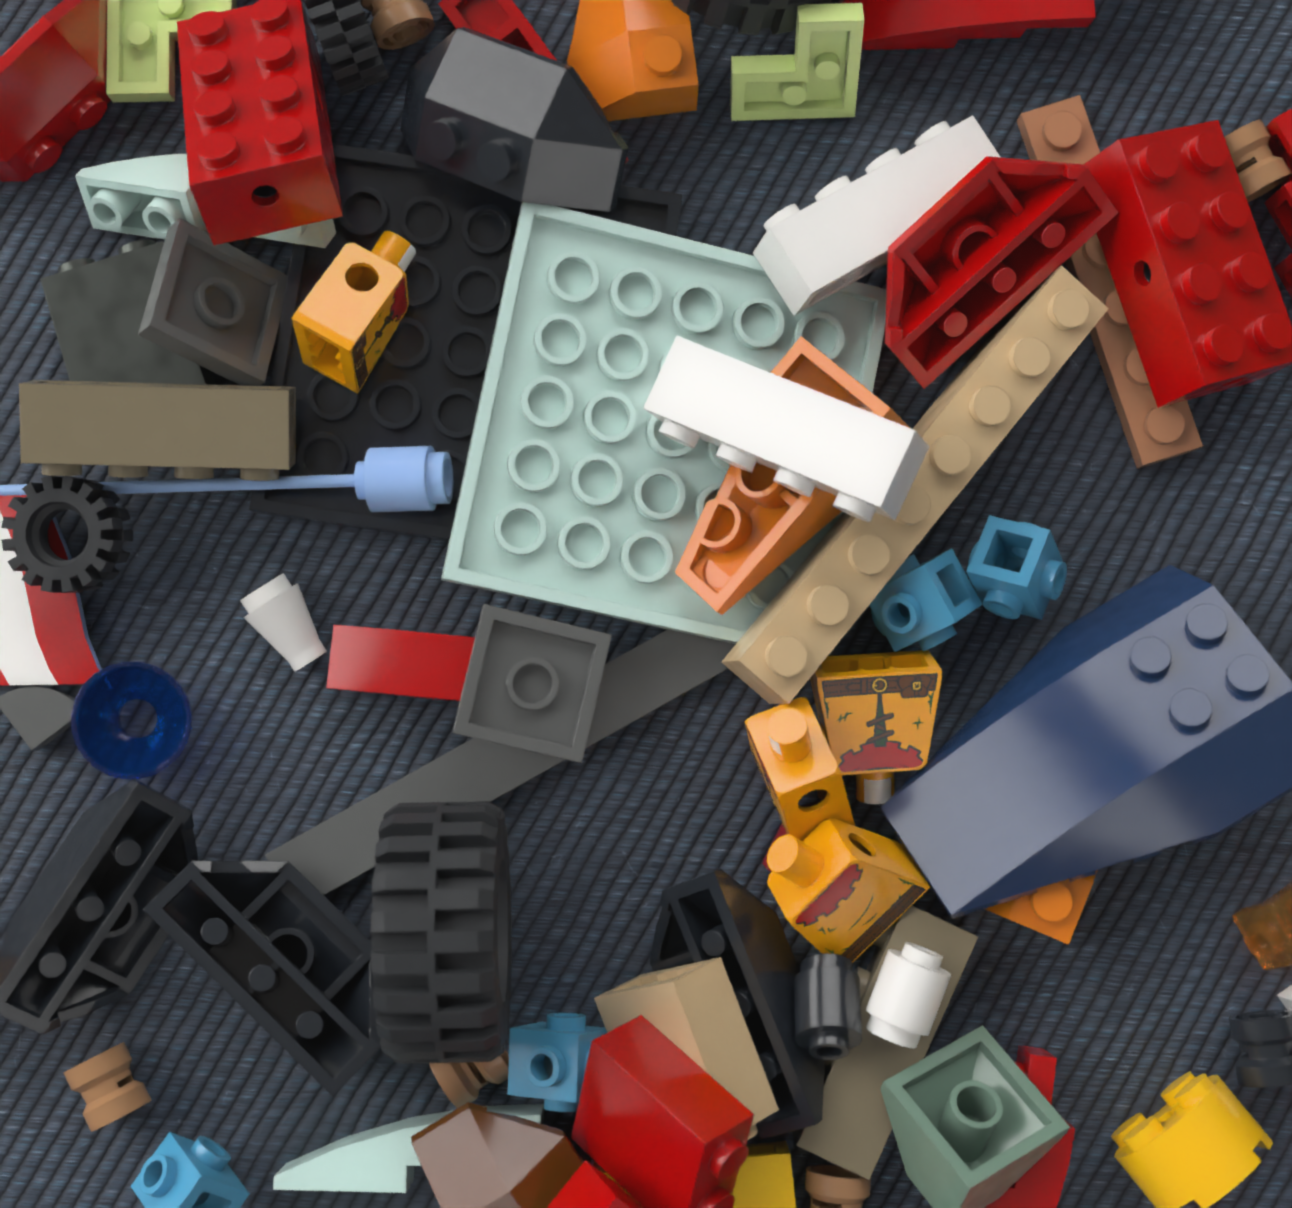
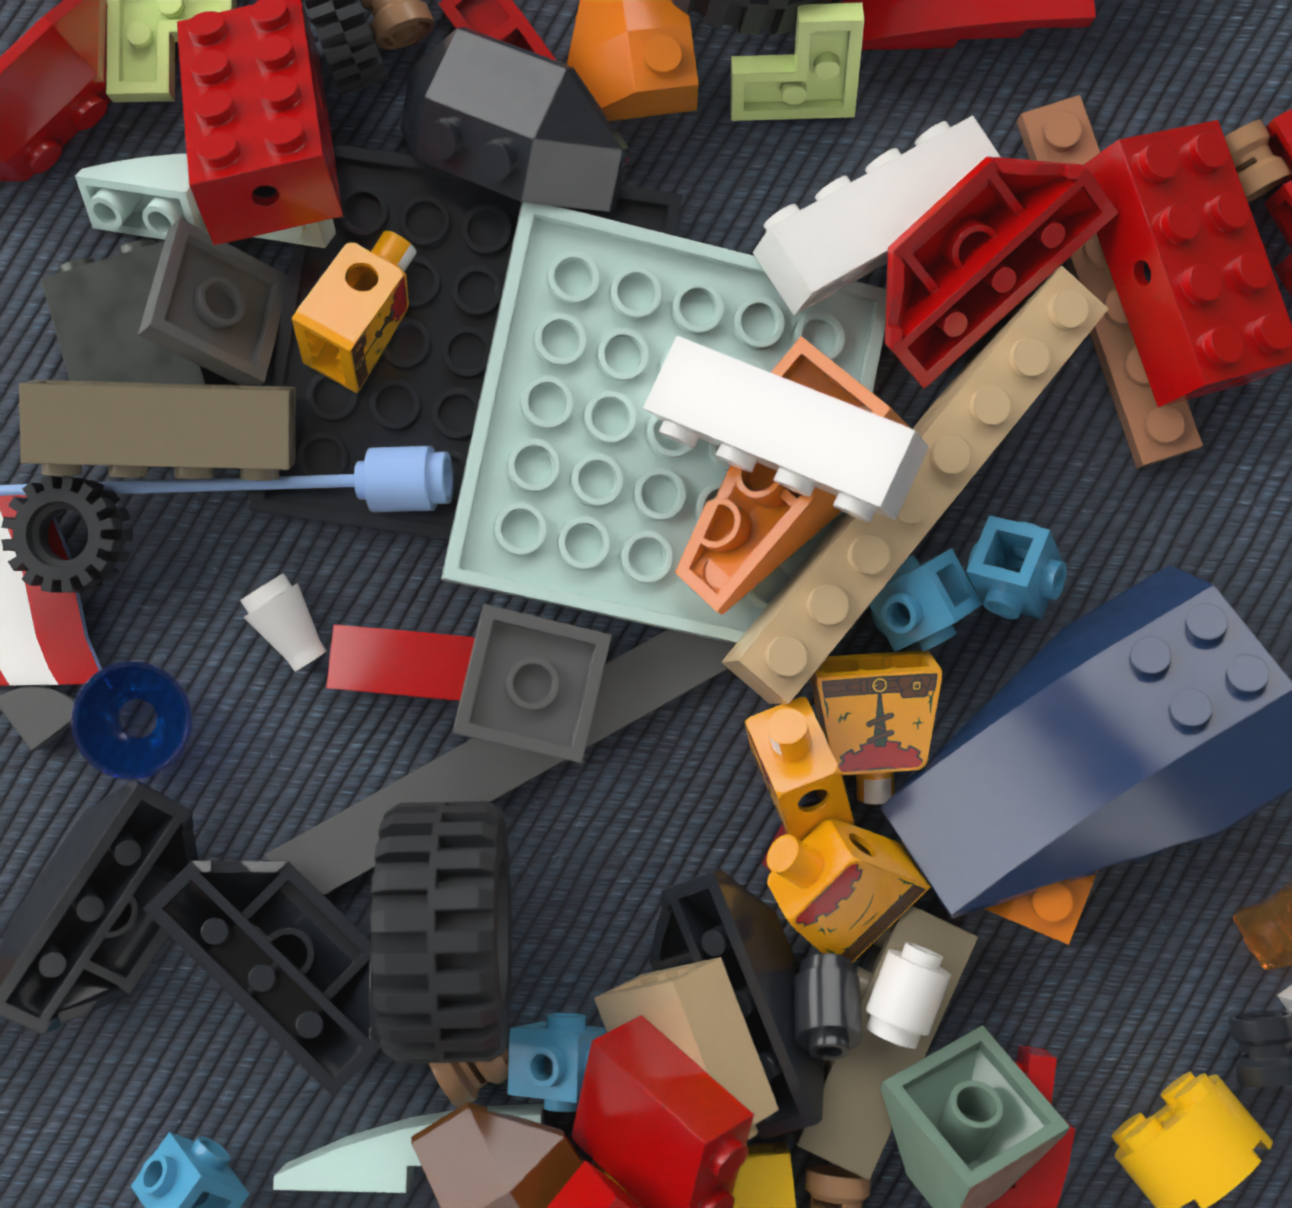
medium nougat wheel [63,1042,152,1132] -> none

